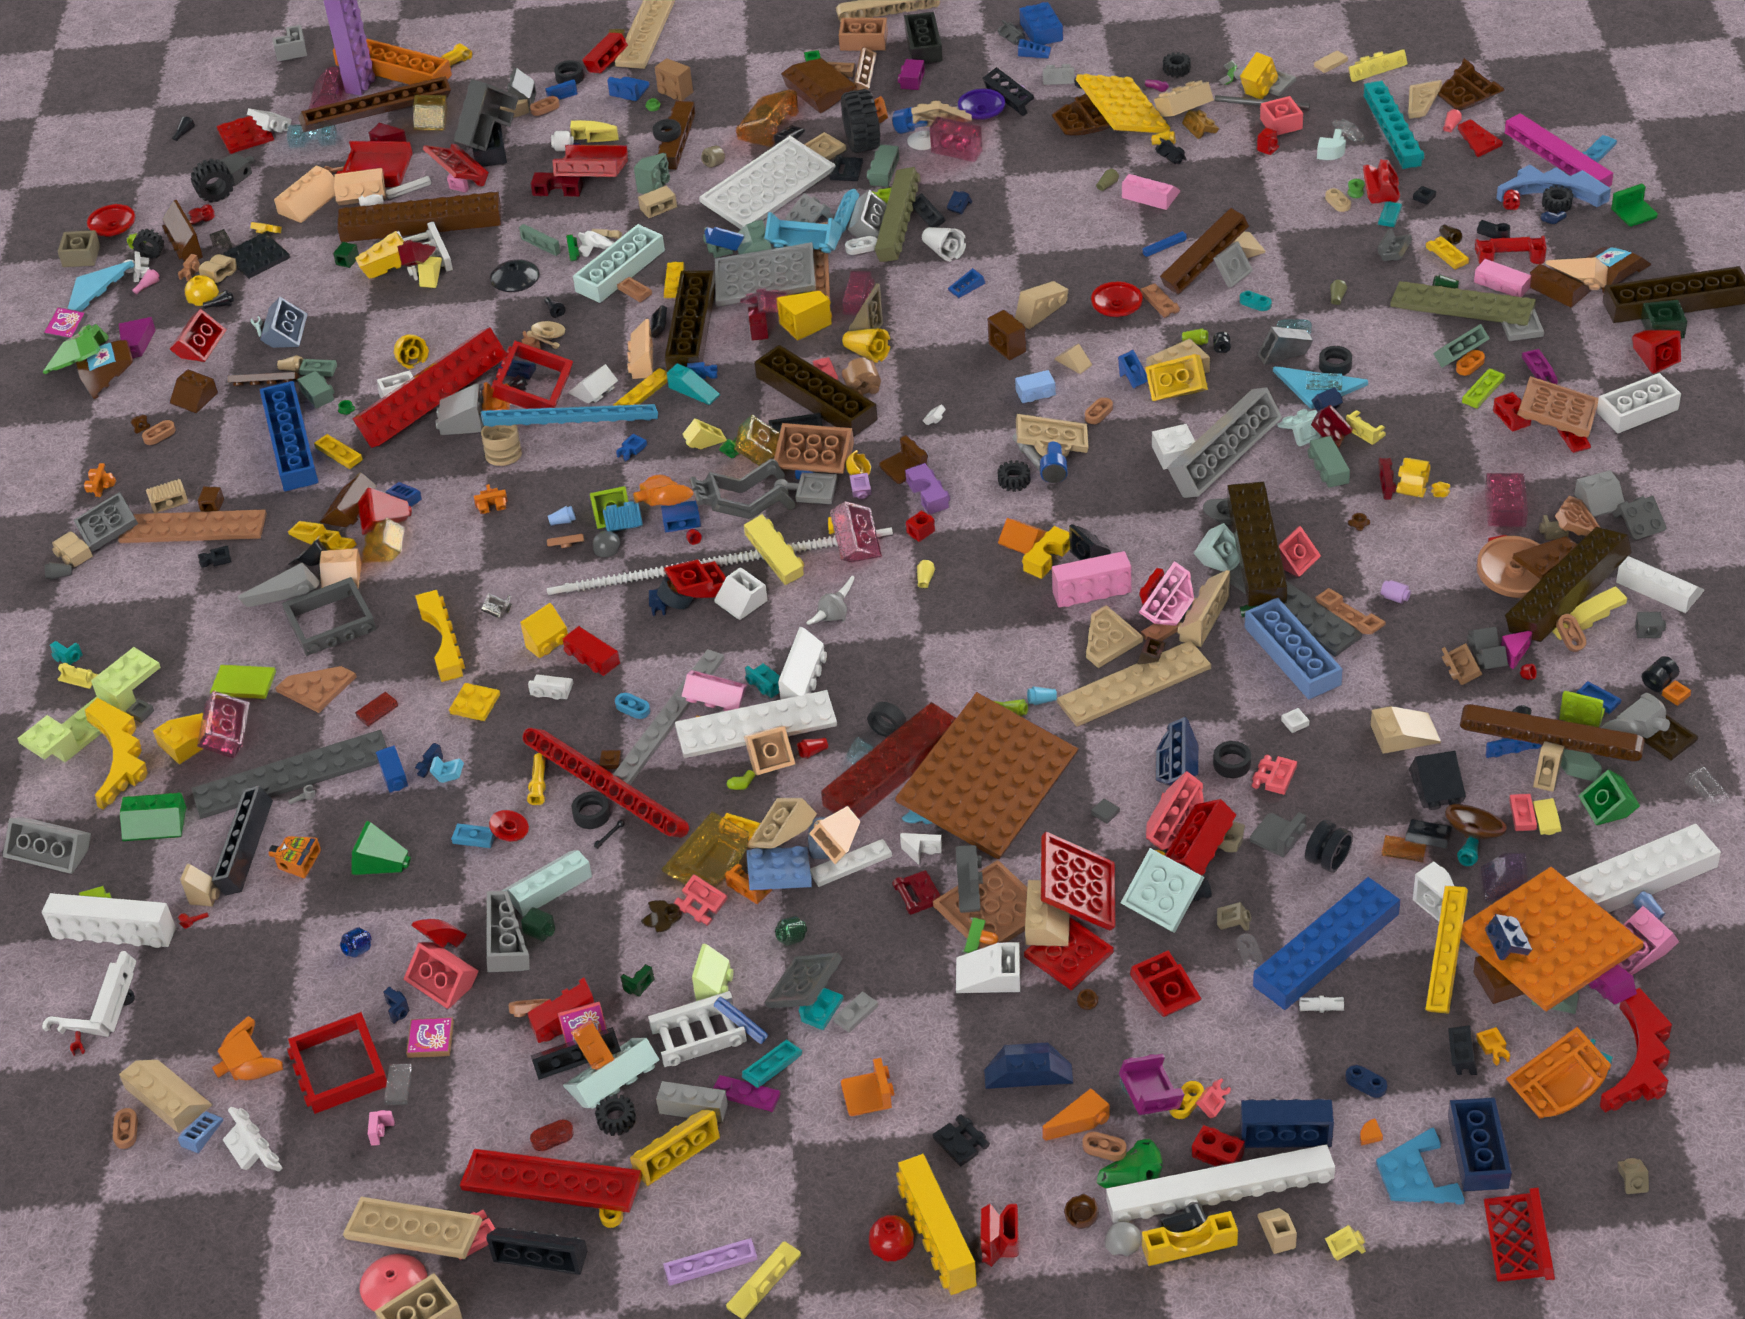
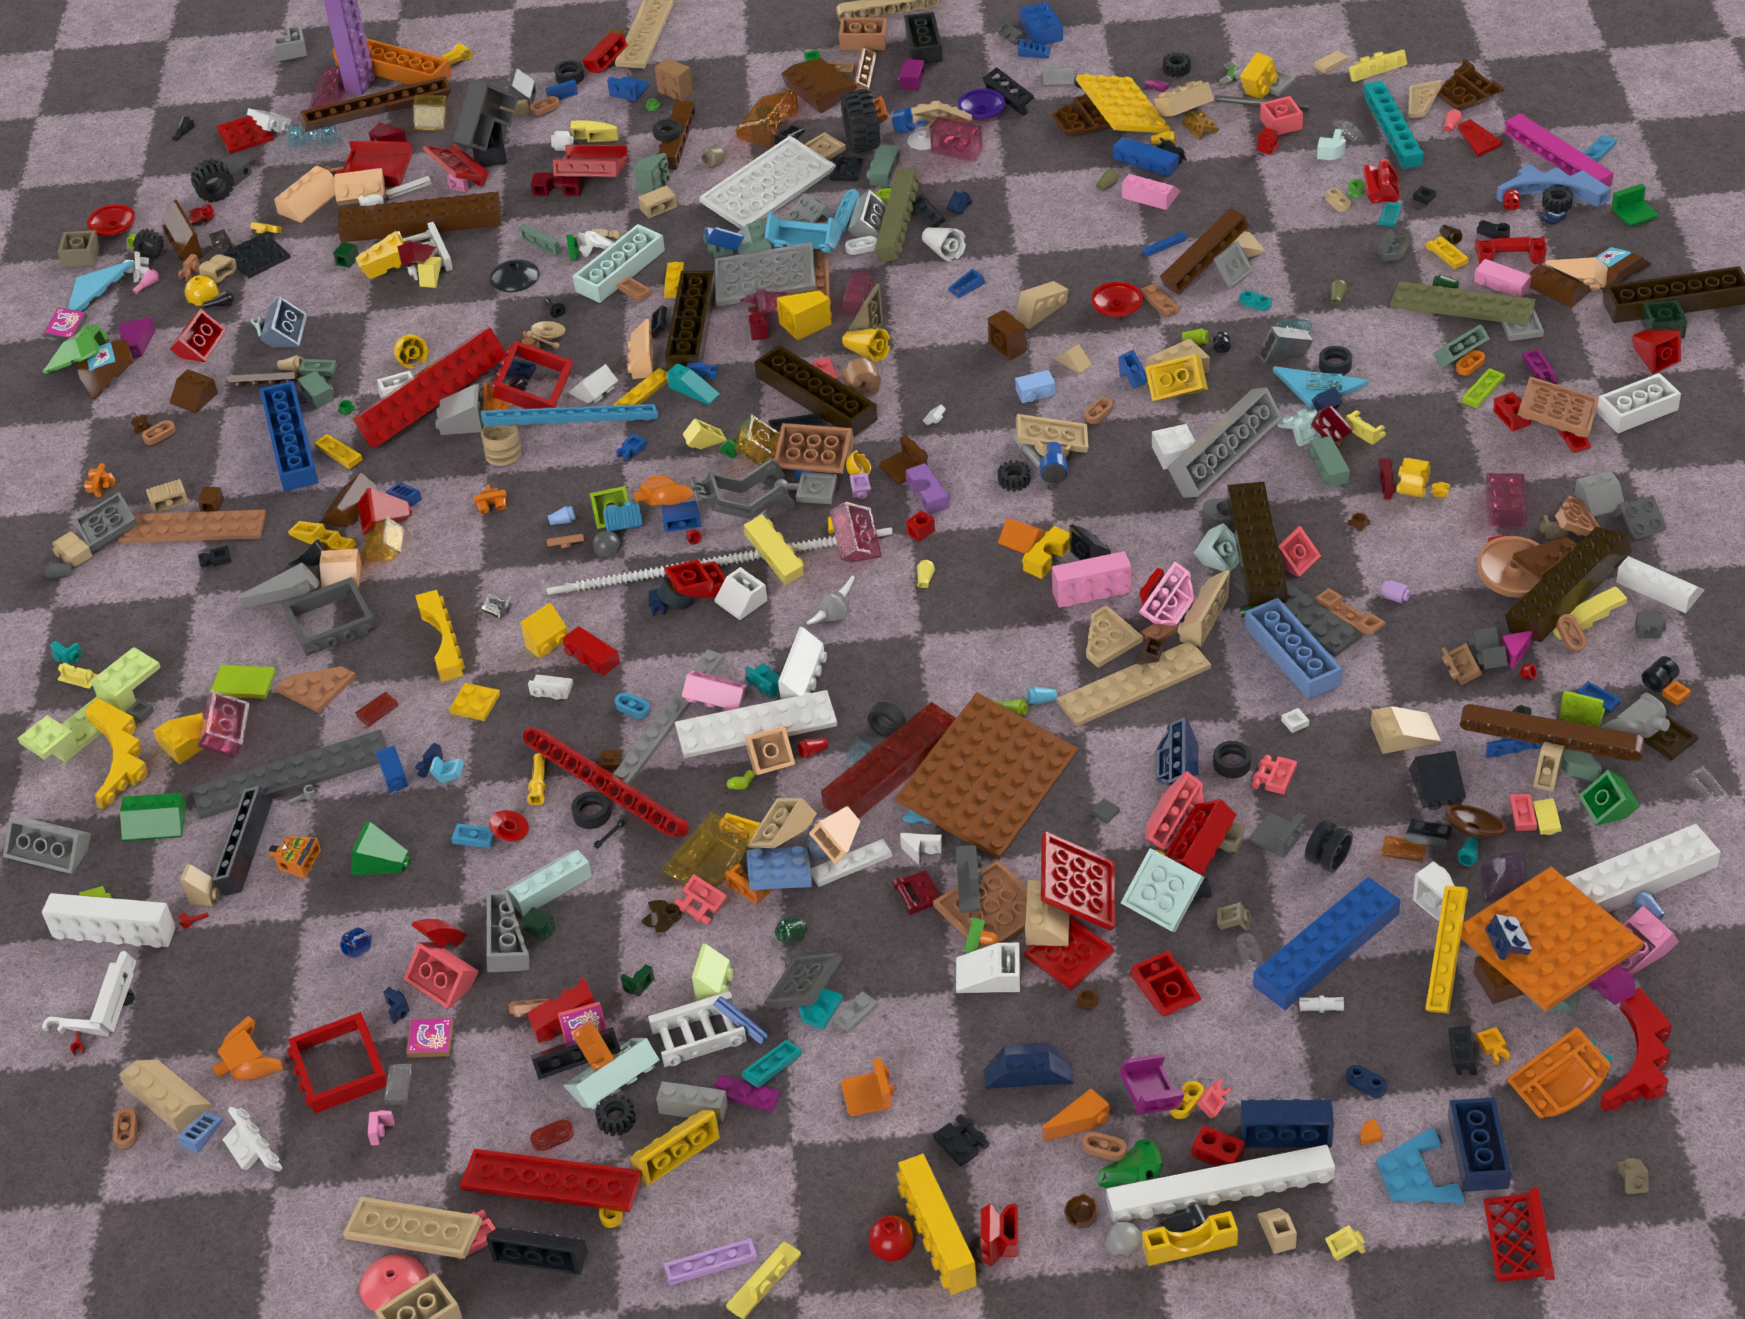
none -> blue brick [1113,137,1179,177]

